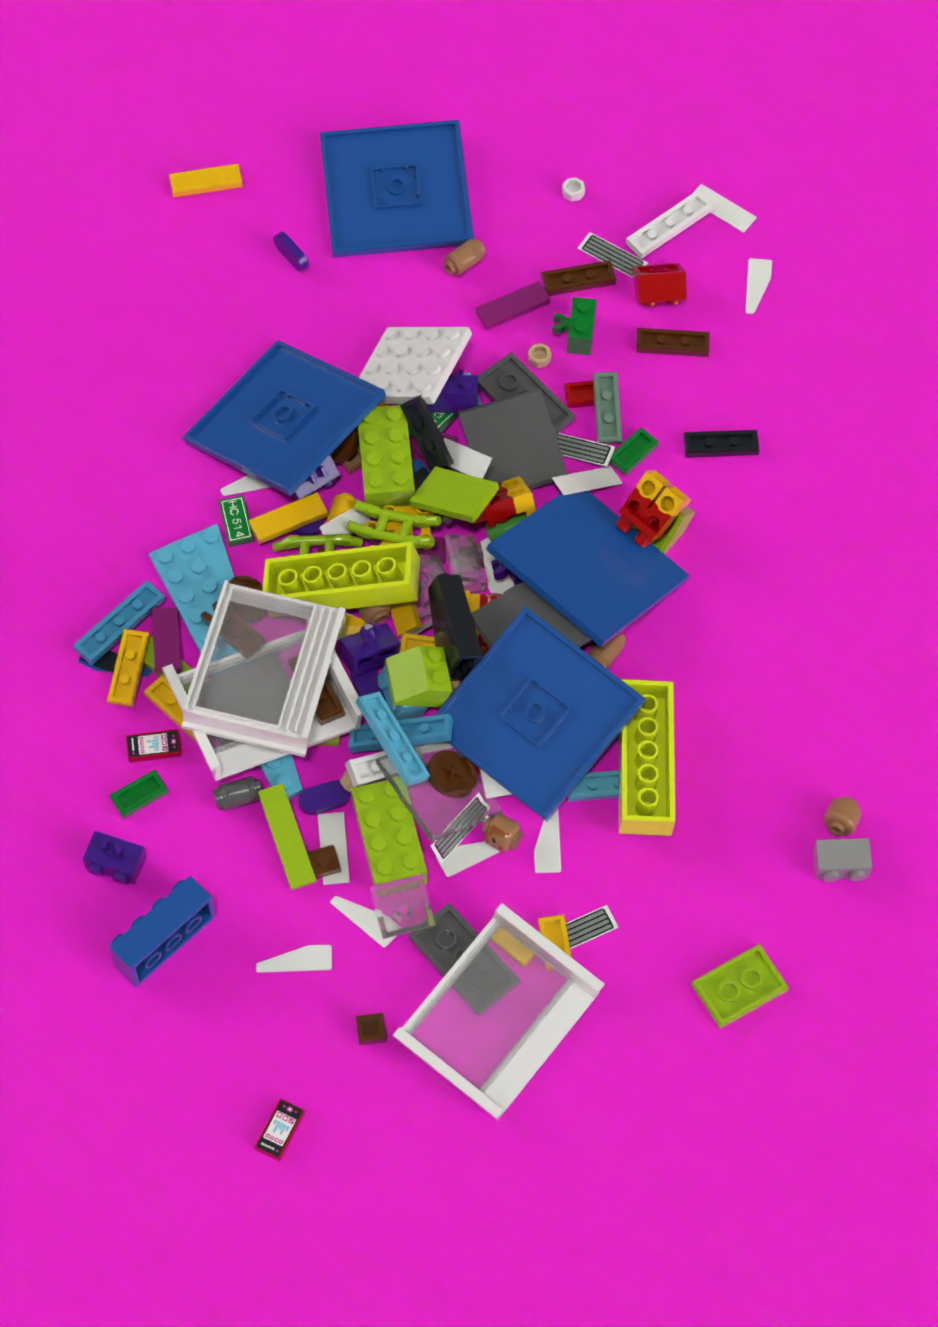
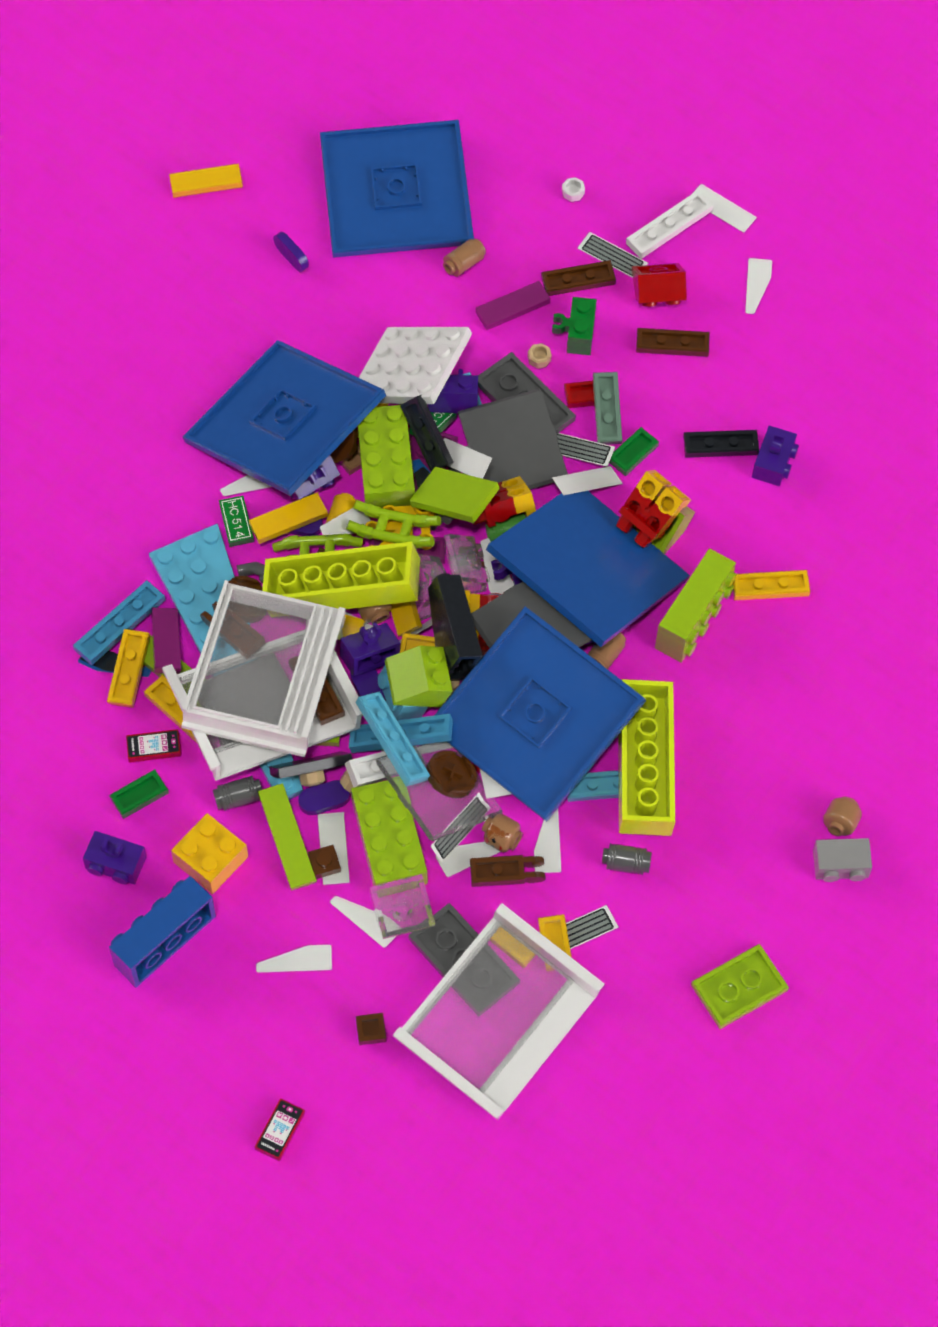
none -> yellow brick [171,813,248,894]
none -> dark grey arm [237,562,265,583]
none -> tile [269,751,352,779]
none -> tan tile [299,770,325,787]
none -> reddish brown hinge [470,855,546,887]
none -> dark grey head [602,843,652,875]
none -> lime brick [655,548,737,663]
none -> yellow tile [732,570,810,600]
none -> dark purple brick [752,425,799,487]

